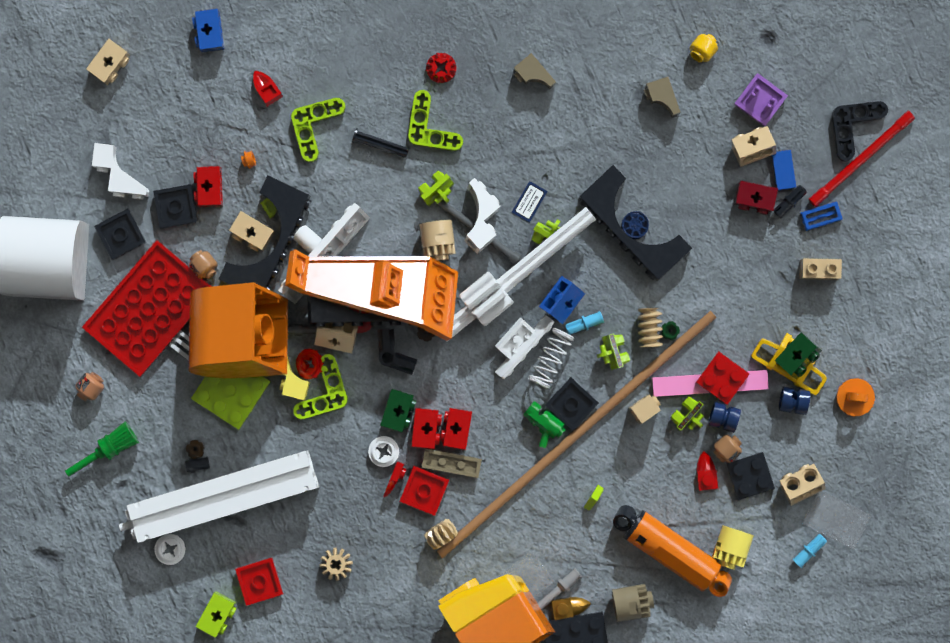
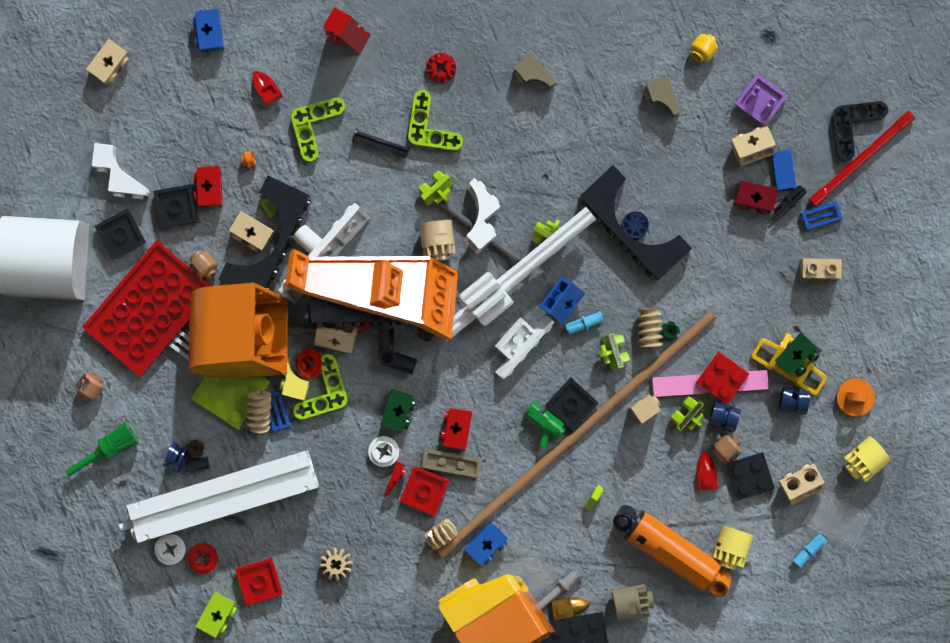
red brick [412,408,442,449] -> none
sticker [512,181,548,223] -> none
white piece [528,328,575,389] -> none
none -> dark blue wheel [163,442,188,473]
none -> red gear [187,543,218,574]
none -> tan piece [246,390,271,433]
none -> blue tile [269,390,292,432]
none -> red wedge [323,7,371,54]
none -> blue brick [464,522,508,566]
none -> light yellow gear [844,436,891,482]

